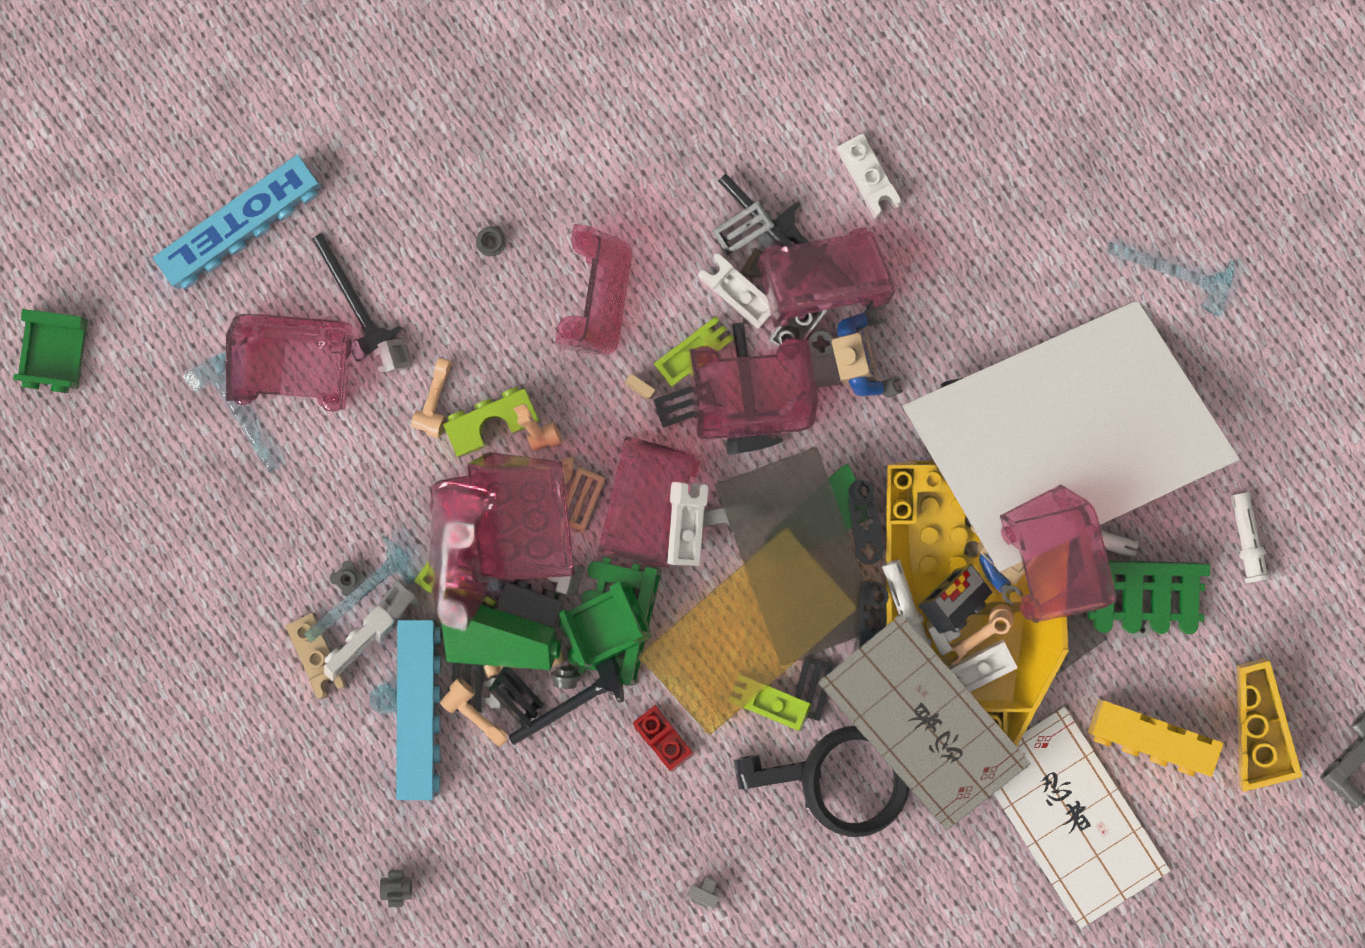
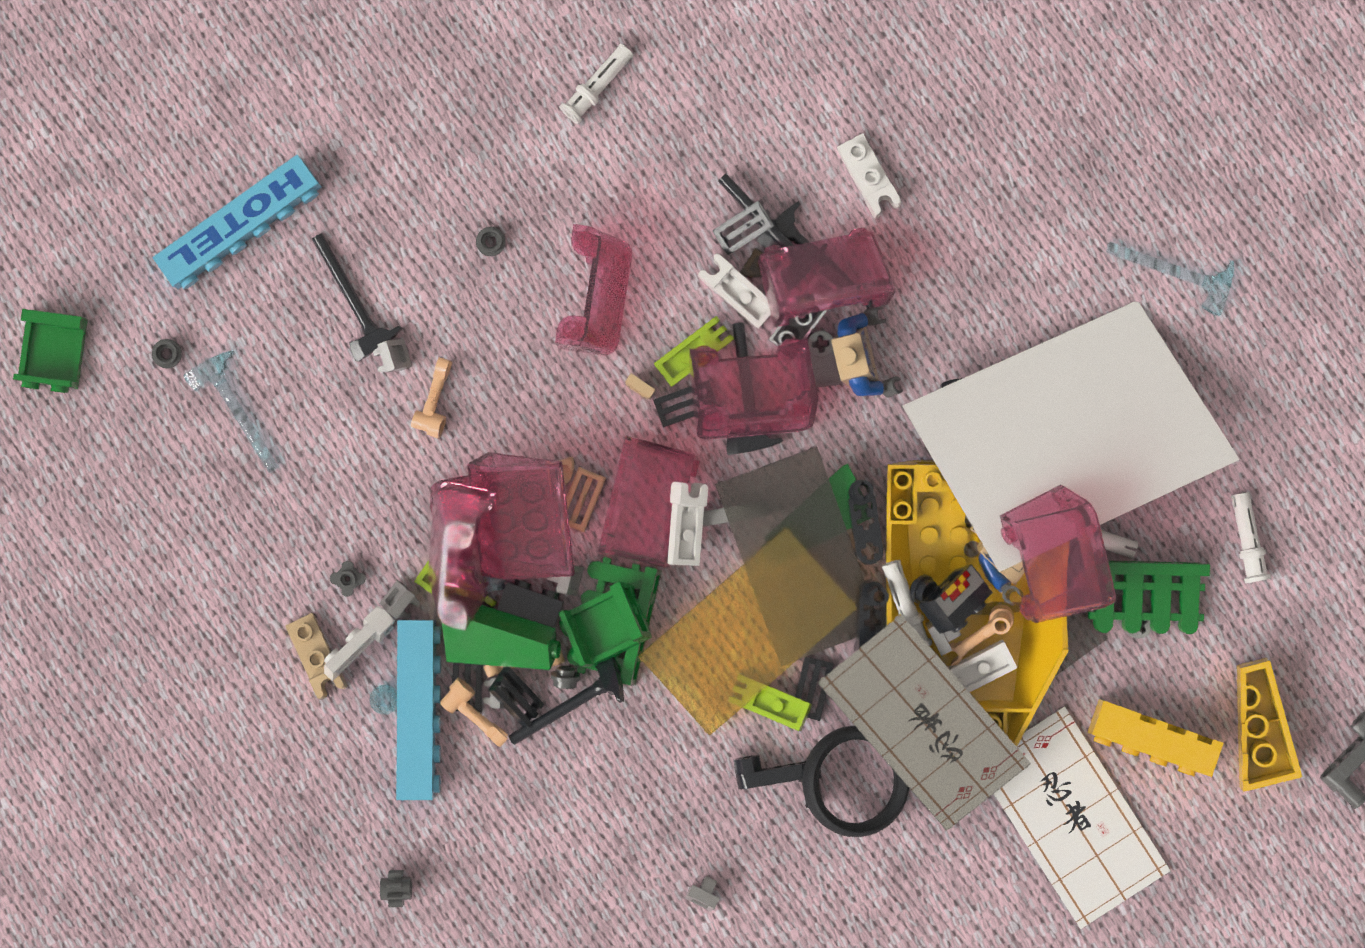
clear pink windscreen [226,314,352,412] -> none
clear light blue piece [303,535,422,643] -> none
lime arch [443,386,540,458] -> none
light nougat brick [513,403,562,451] -> none
red slope [632,705,694,773] -> none
none -> dark grey plate [152,339,182,369]
none -> white pin [559,44,634,124]
none -> black plate [910,574,938,604]

